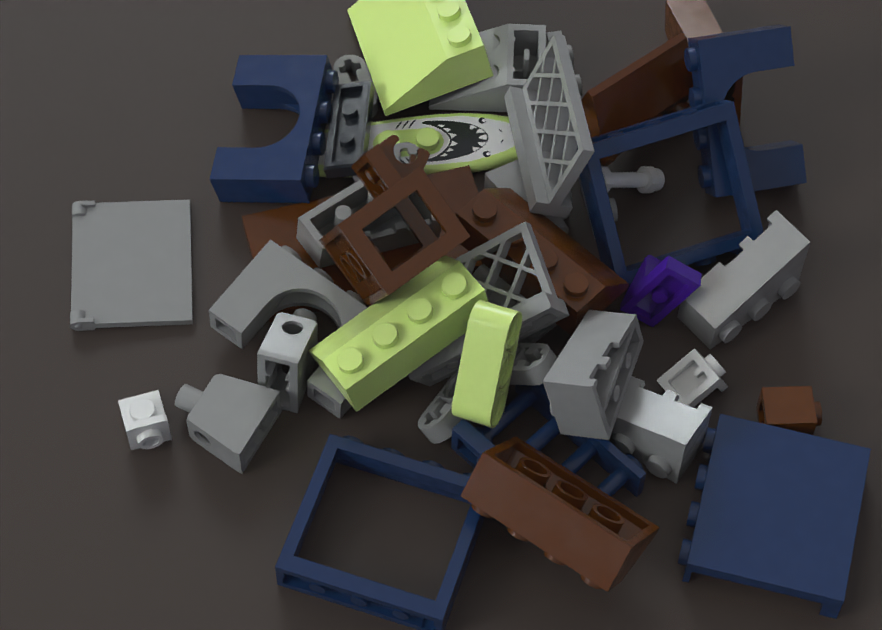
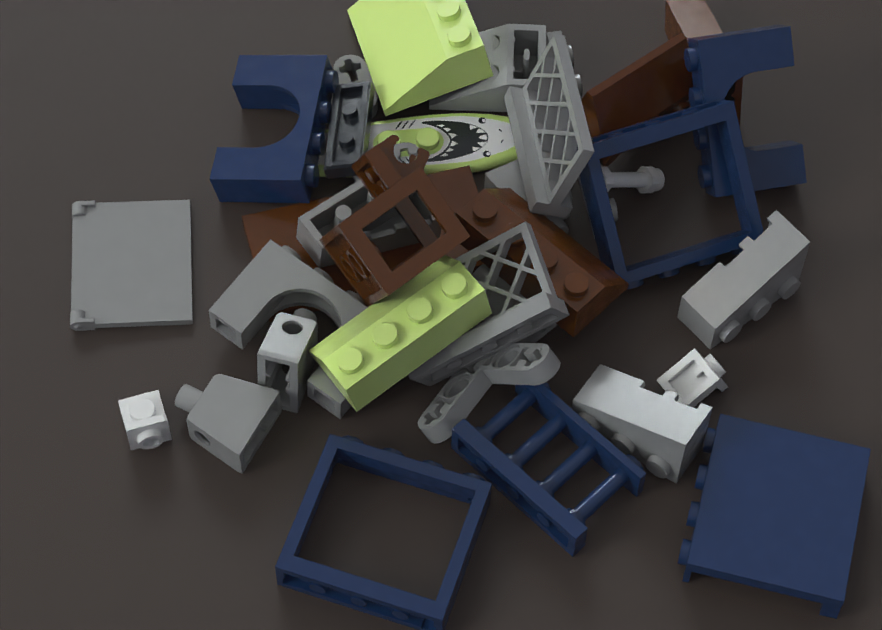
yellowish green beam [451,300,522,428] -> none
reddish brown slope [461,436,660,592] -> none
light grey wedge [543,310,644,440] -> none
dark purple slope [620,255,702,327] -> none
reddish brown brick [756,386,822,435] -> none

